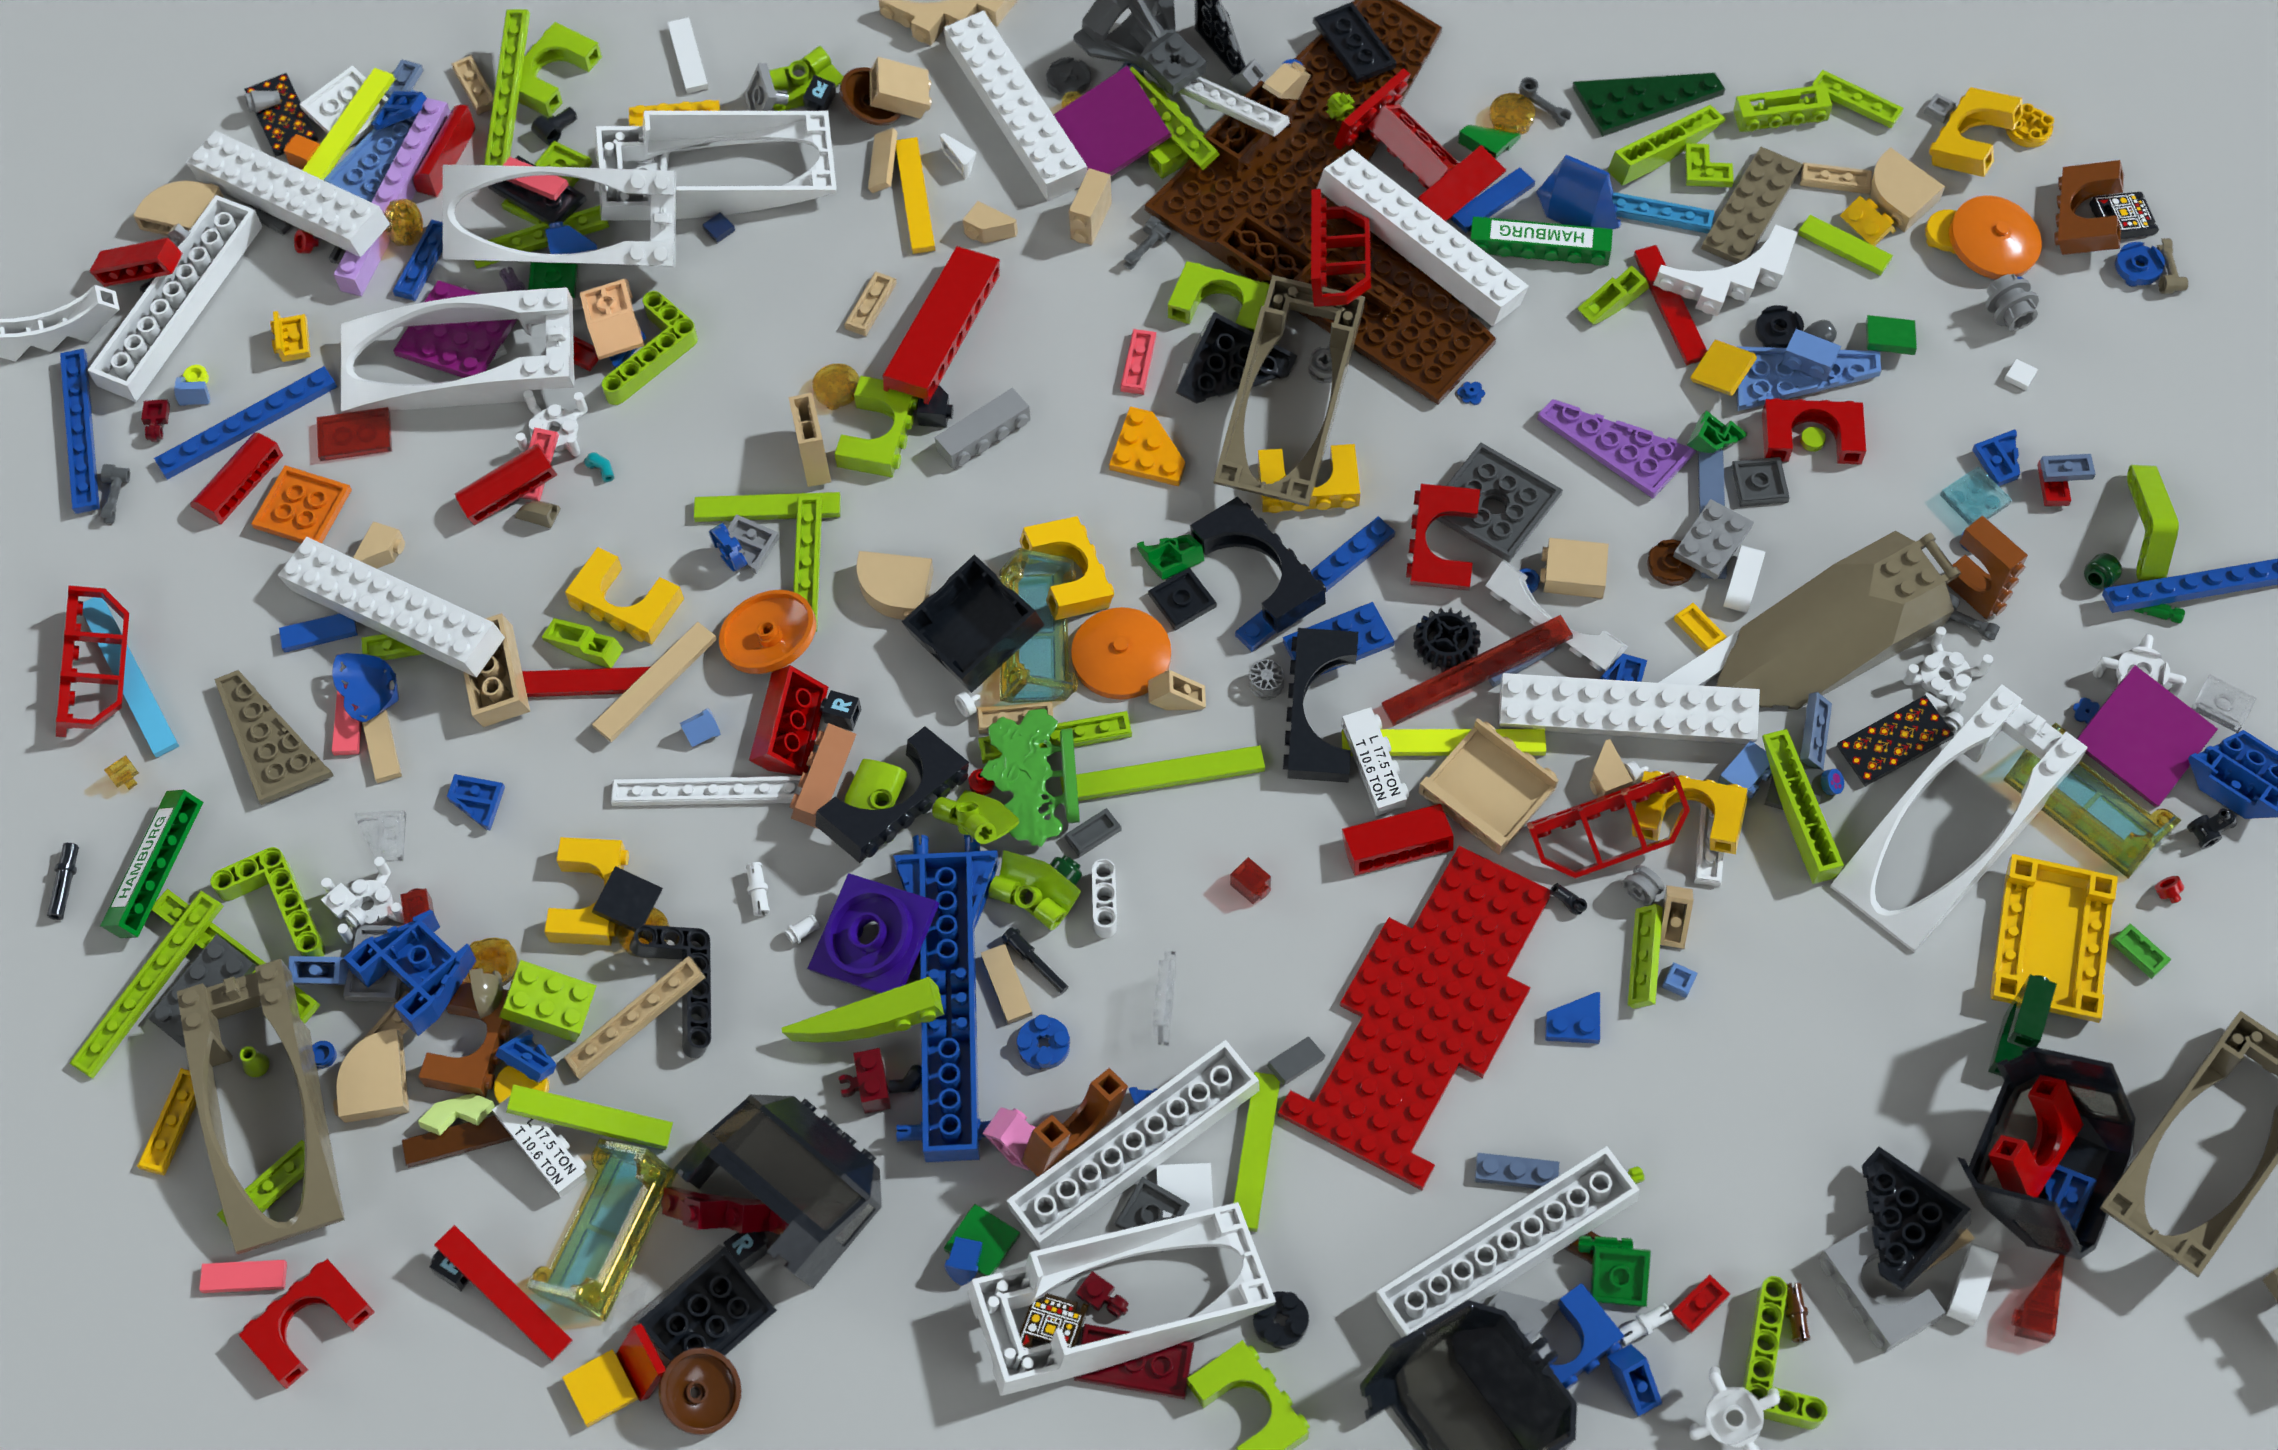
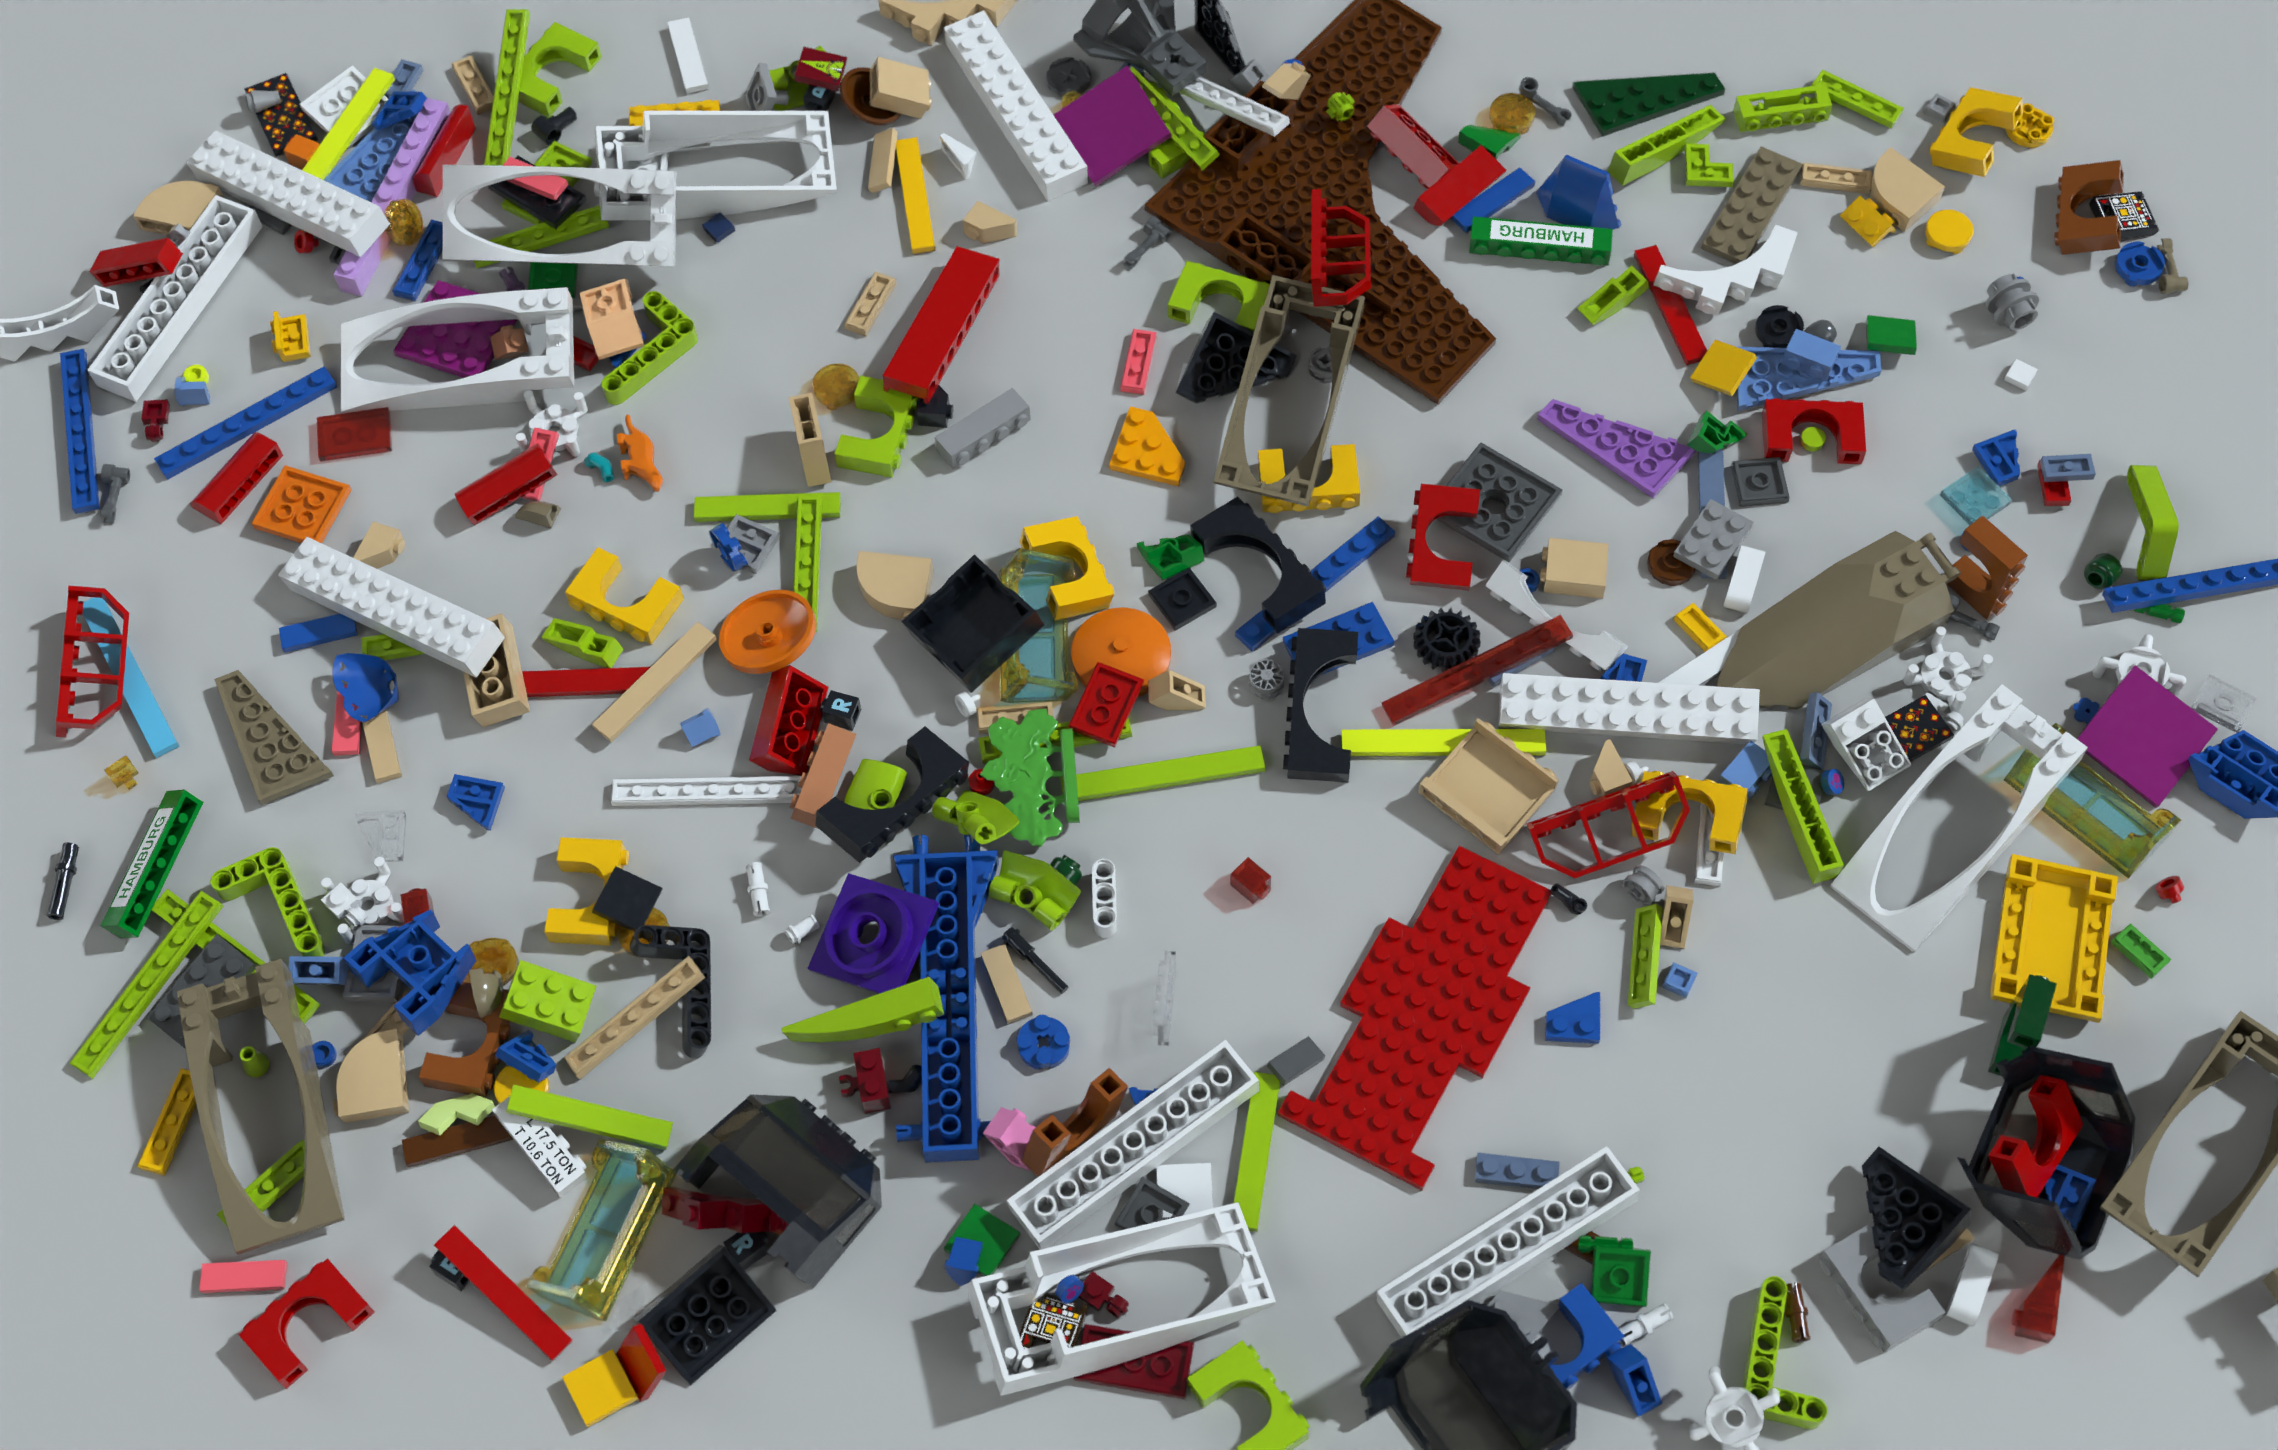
blue slope [545,221,597,254] -> none
reddish brown dish [659,1348,741,1435] -> none
dark grey tile [1065,808,1122,857] -> none
tan brick [1069,169,1112,245] -> none
black plate [1253,1291,1309,1349] -> none
black tile [1313,2,1397,84] -> none
white brick [1317,149,1529,326] -> none
red plate [1333,68,1410,150] -> none
white brick [1341,707,1409,816] -> none
red brick [1342,804,1454,876] -> none
blue plant [1457,382,1485,405] -> none
dark azure tile [1612,192,1715,233] -> none
red plate [1672,1274,1730,1334] -> none
lime tile [1798,215,1893,276] -> none
orange dish [1949,196,2042,279] -> none
black piece [2187,808,2237,849] -> none
none -> nougat brick [490,325,529,360]
none -> orange animal [616,415,663,492]
none -> dark red tile [794,46,847,92]
none -> blue tile [1056,1275,1083,1304]
none -> red tile [1068,662,1144,748]
none -> white slope [1821,698,1912,791]

